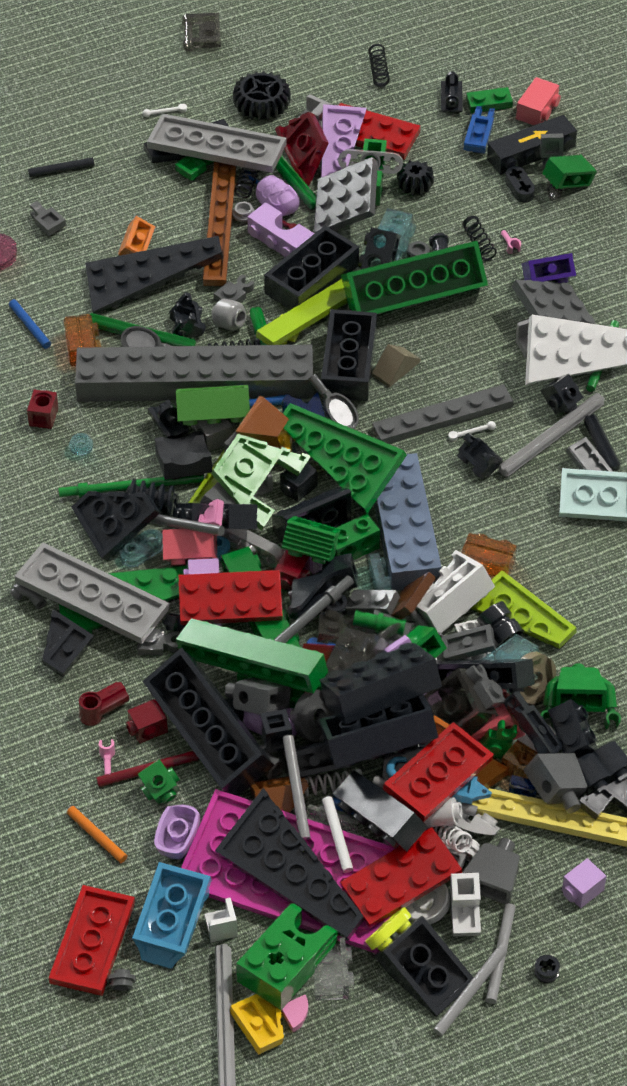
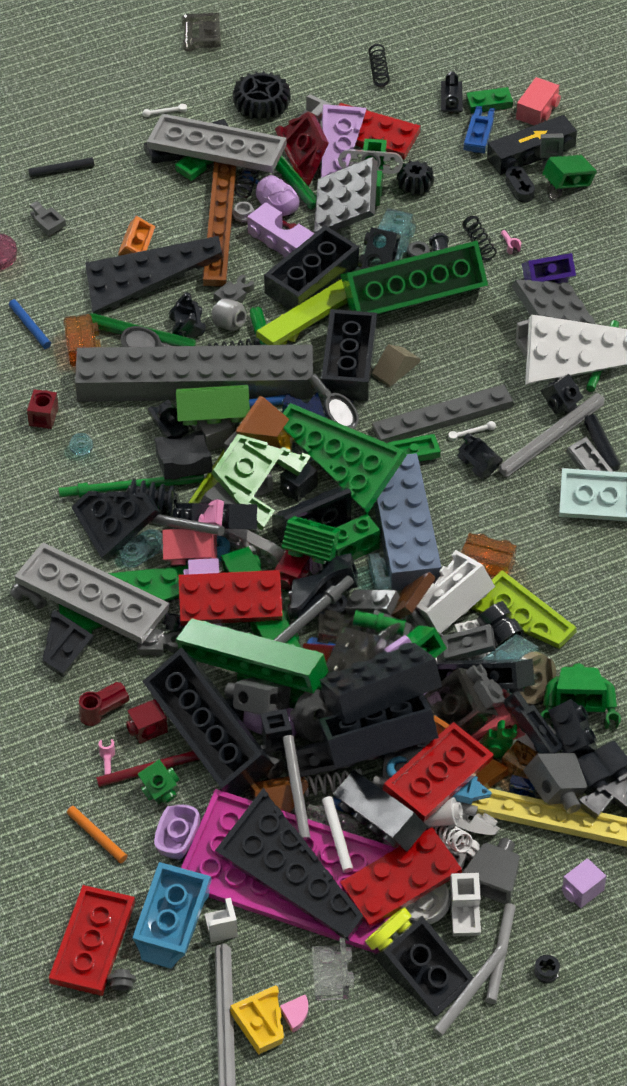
green brick [236,904,338,1010] -> none
none -> green plate [388,434,441,462]

